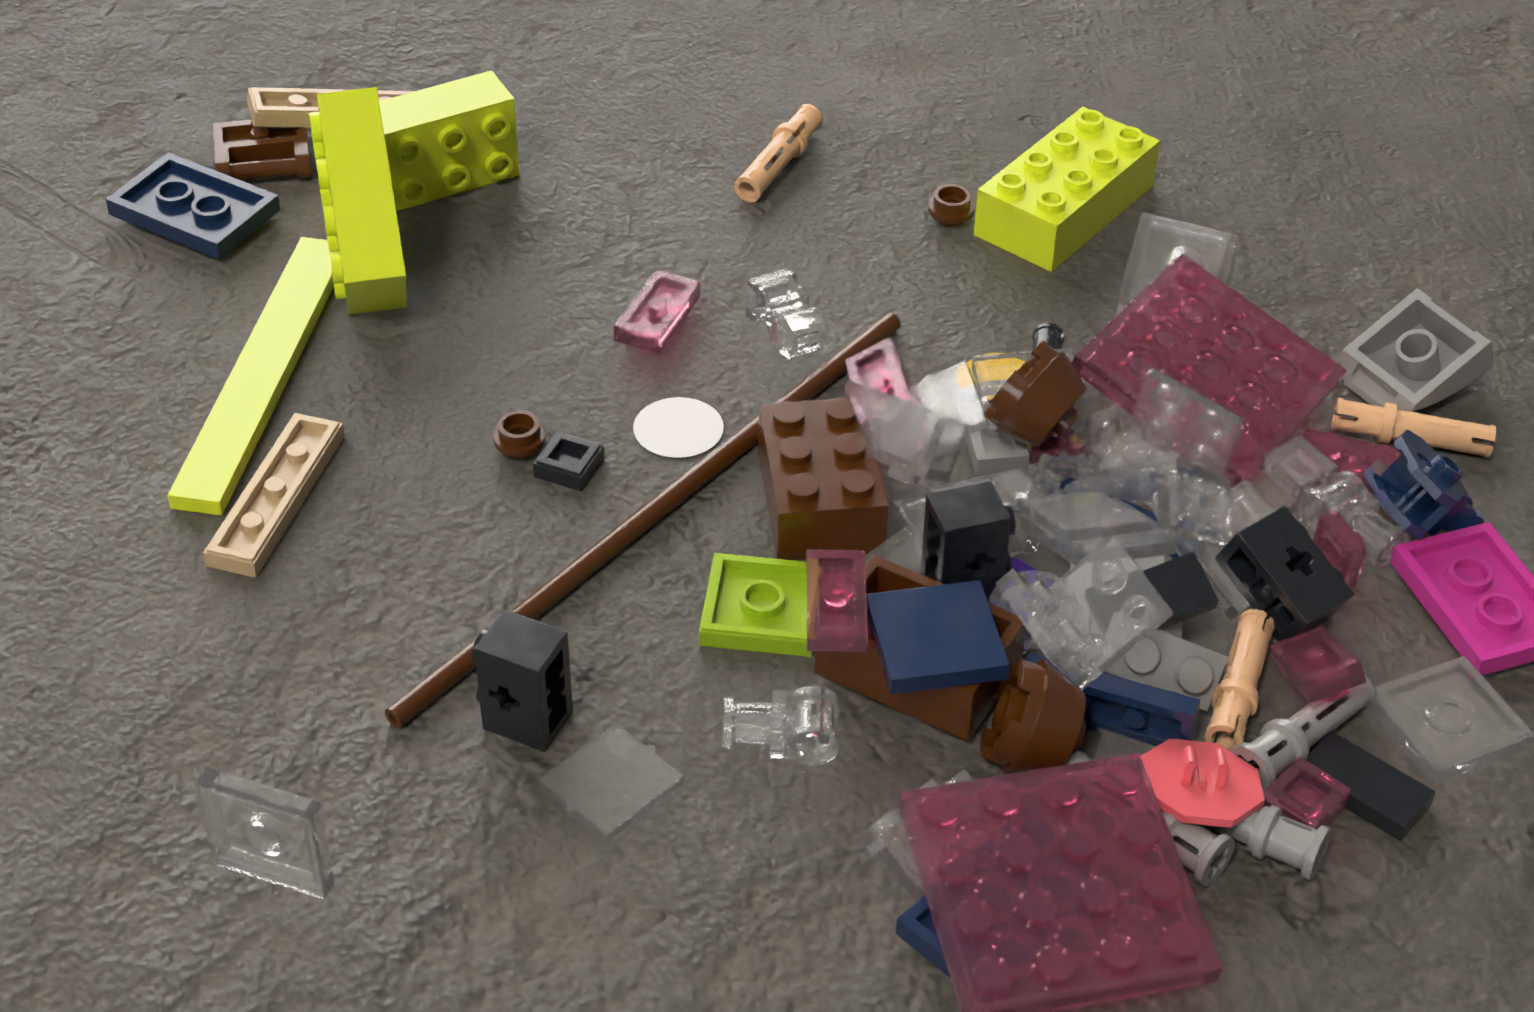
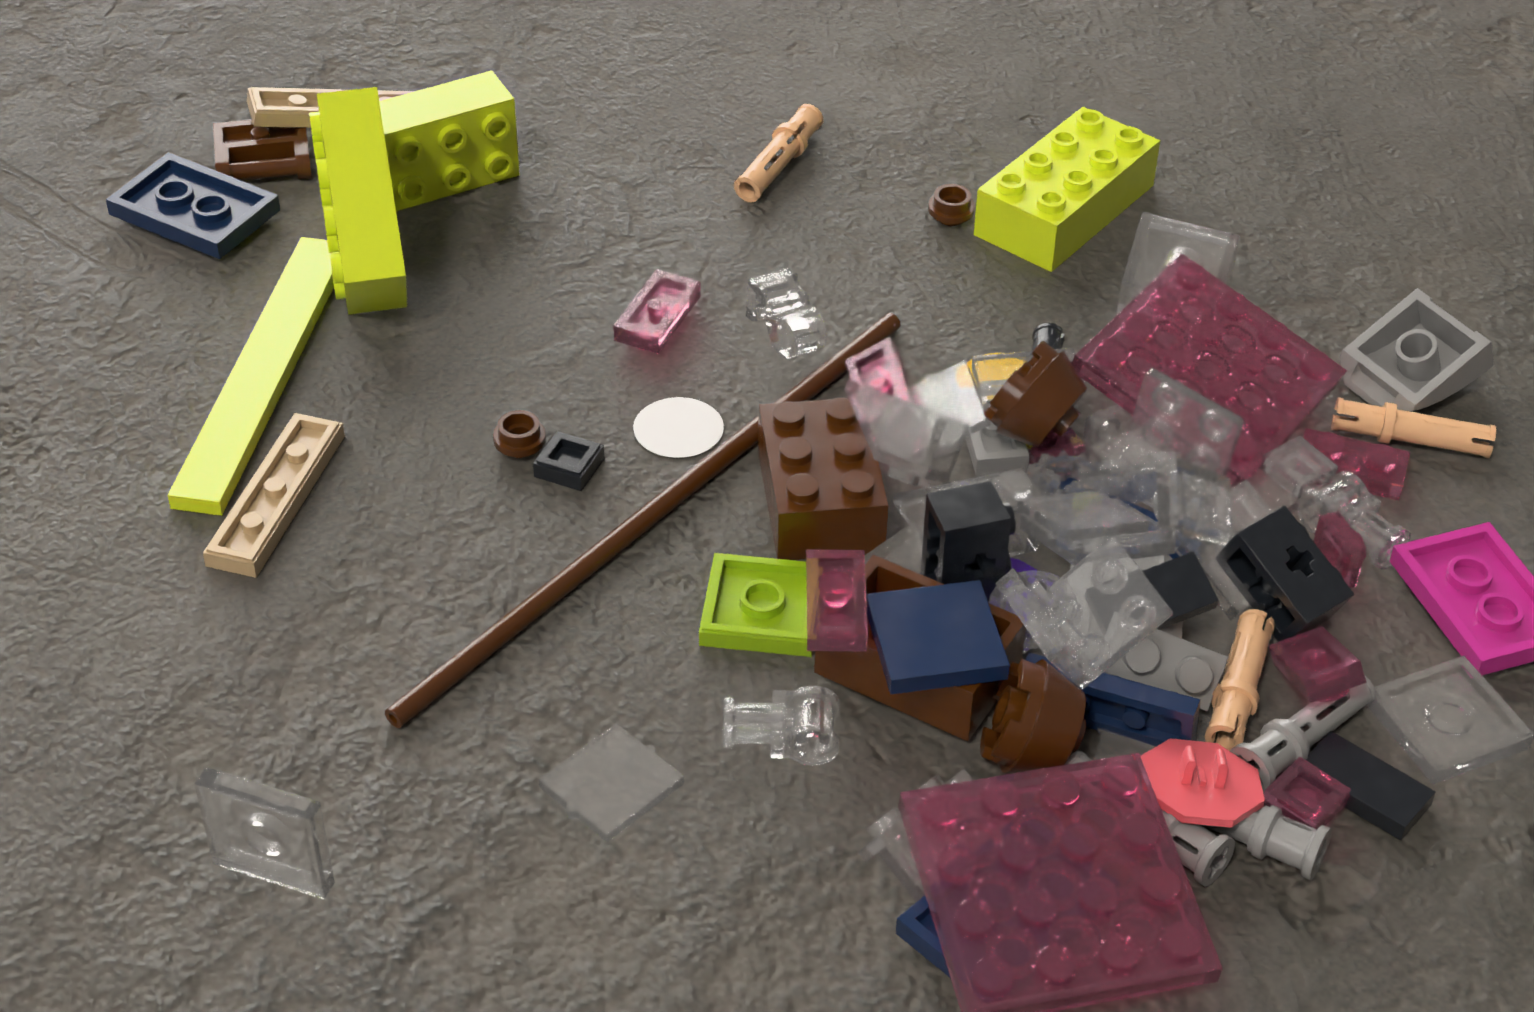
black brick [472,609,573,752] -> none
dark blue hinge [1363,429,1485,540] -> none

